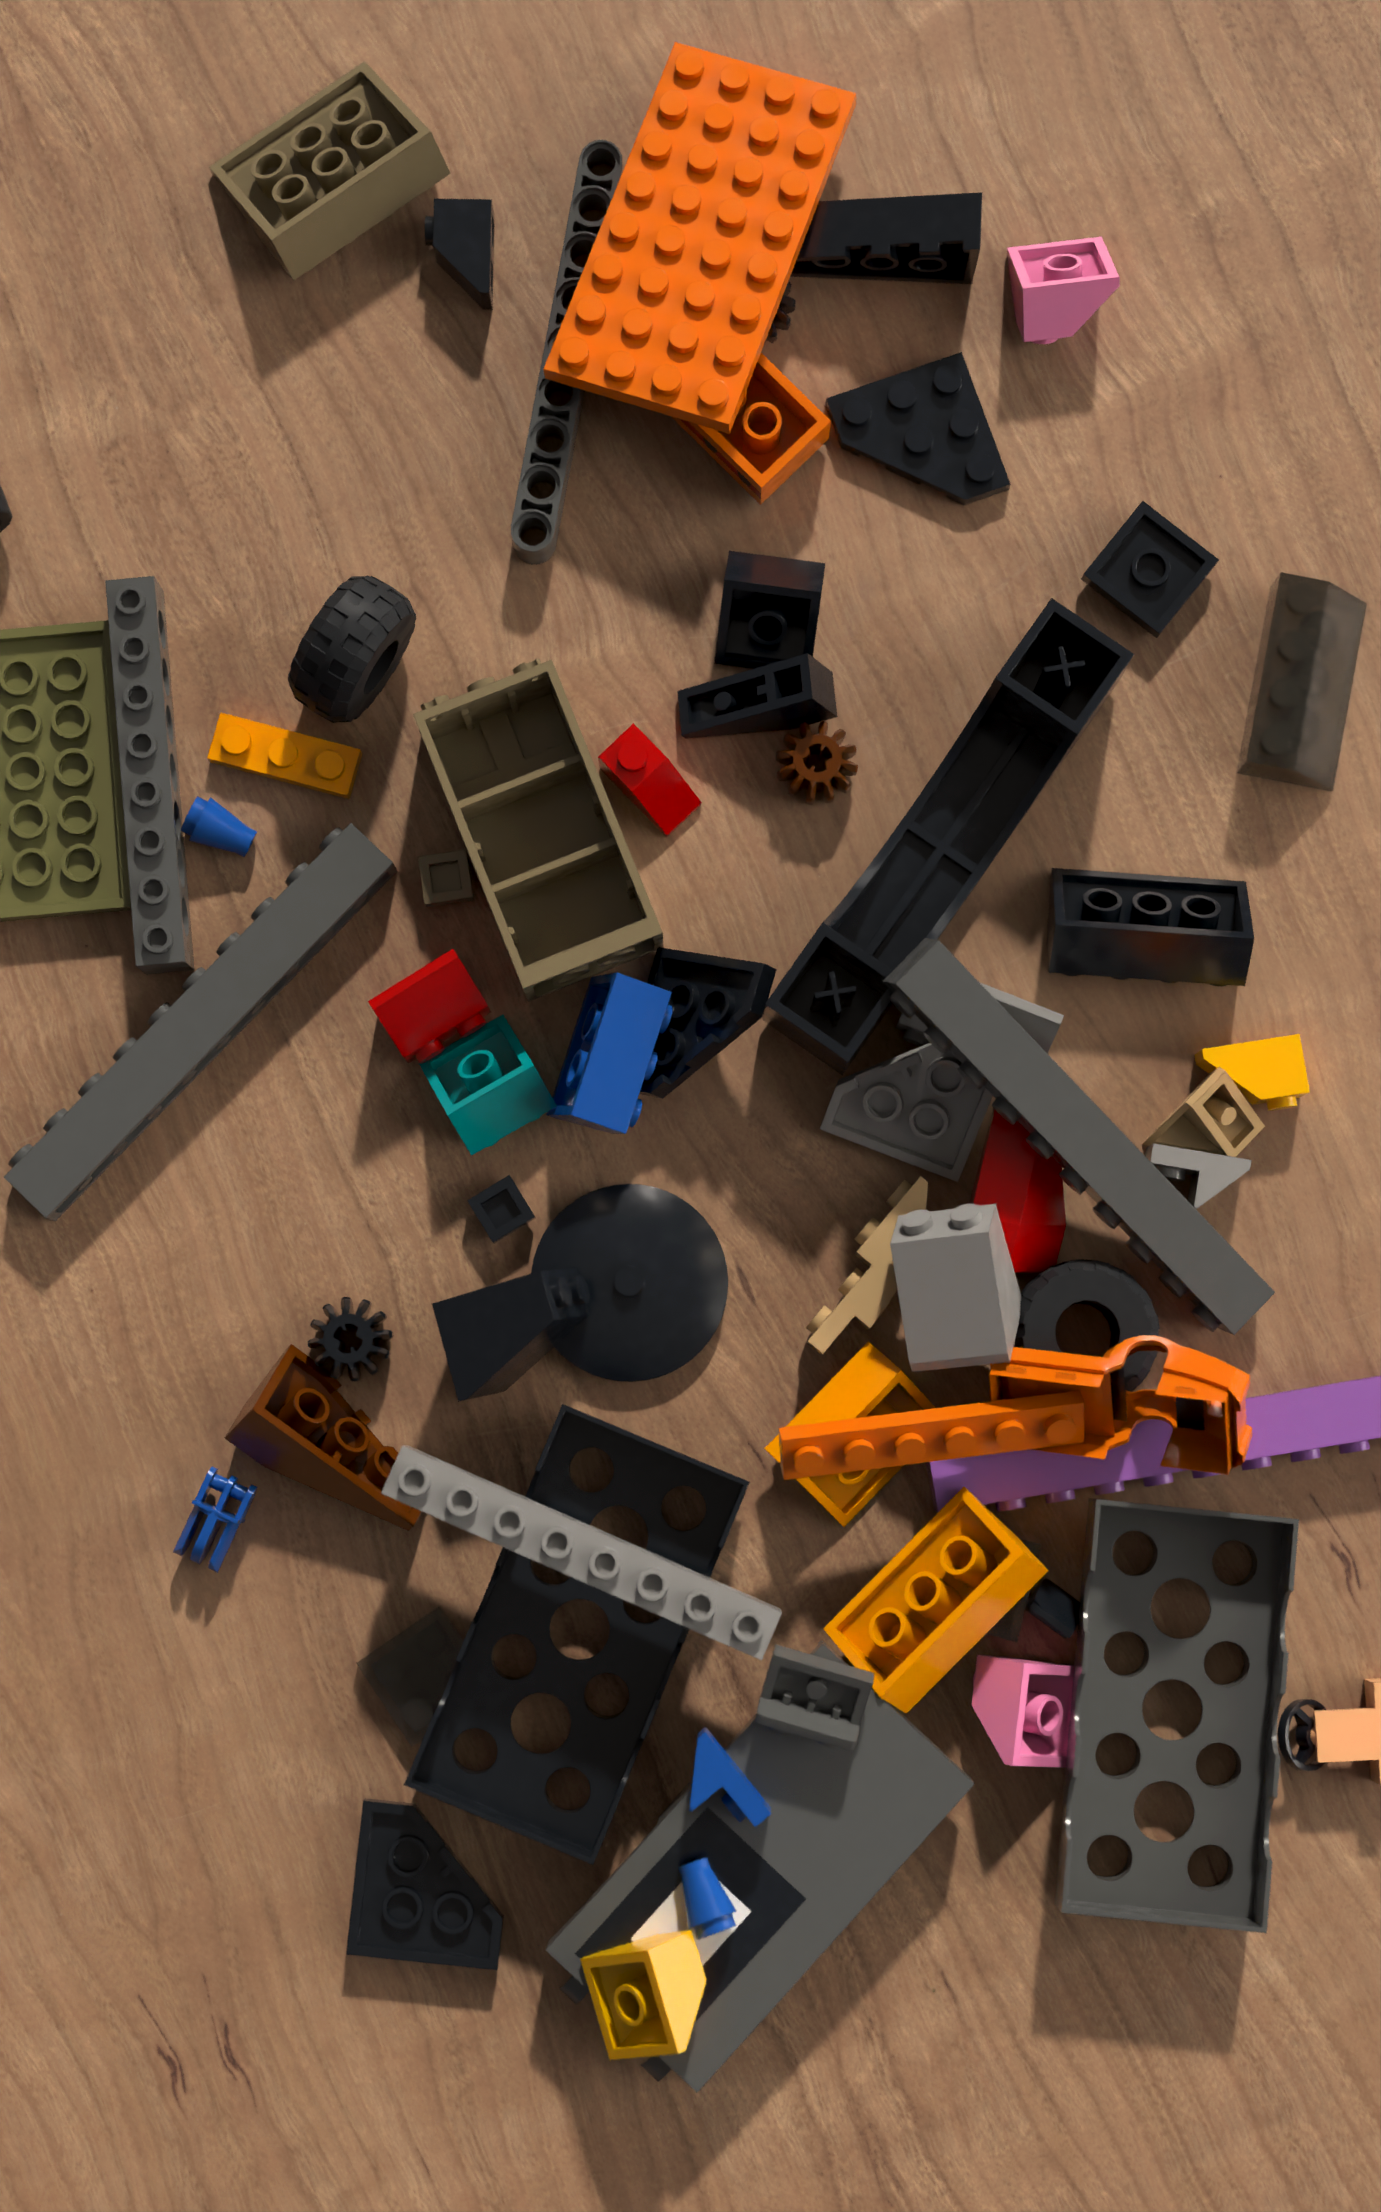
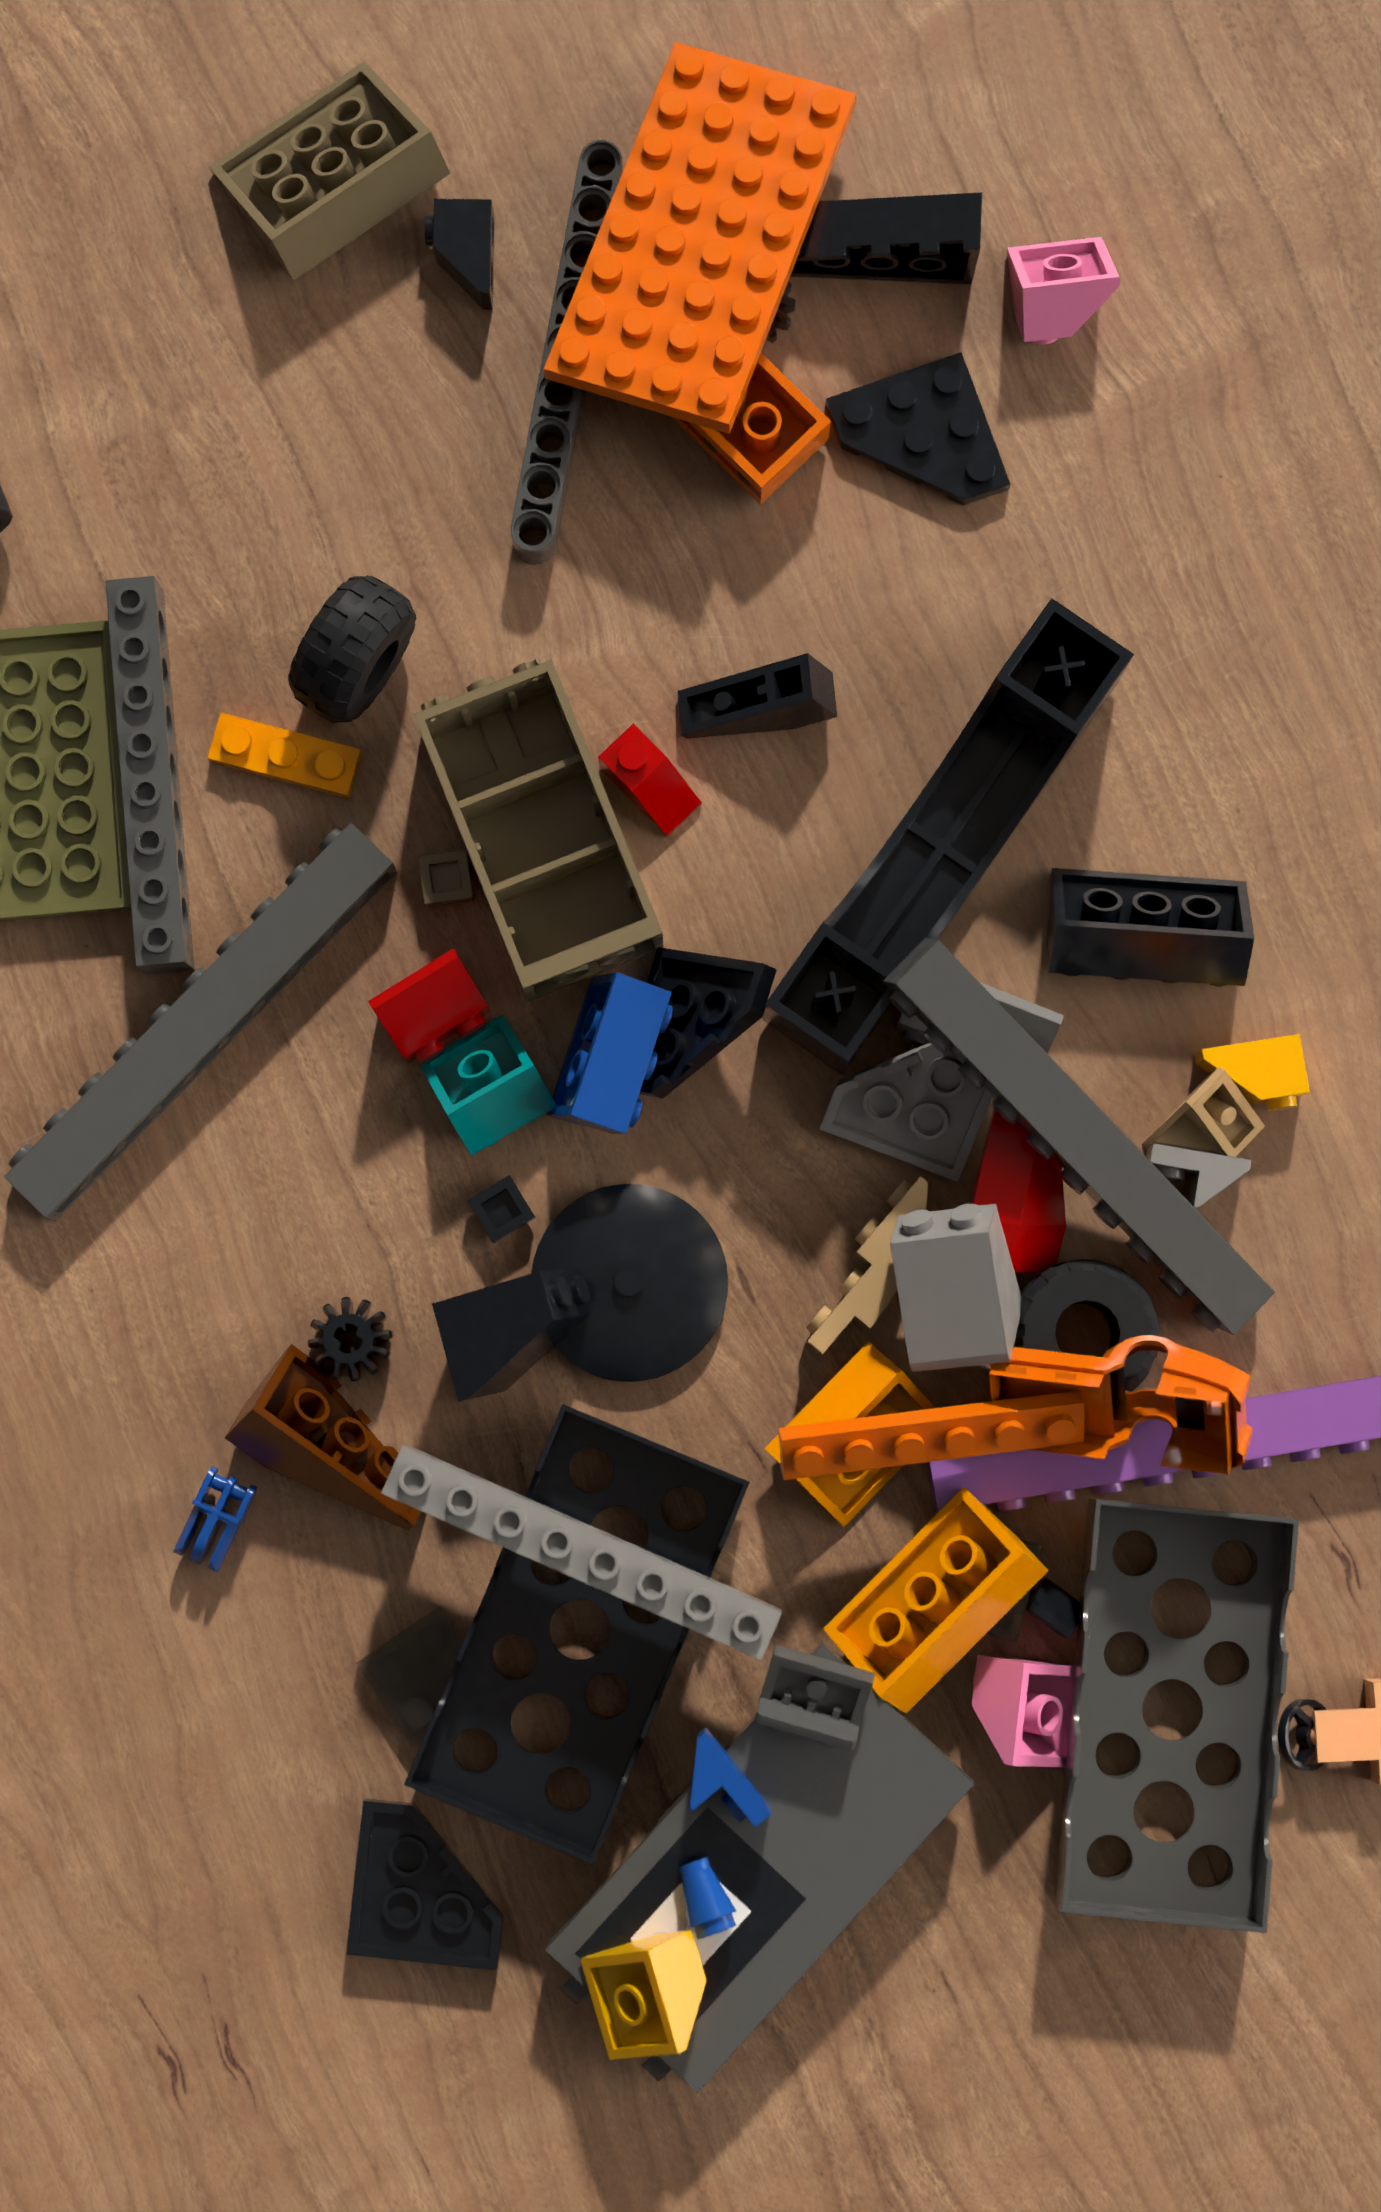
blue cone [180,796,257,857] -> none
black slope [714,551,825,669] -> none
reddish brown gear [775,721,858,805] -> none
black plate [1081,501,1219,638] -> none
clear smoke slope [1236,572,1367,792] -> none

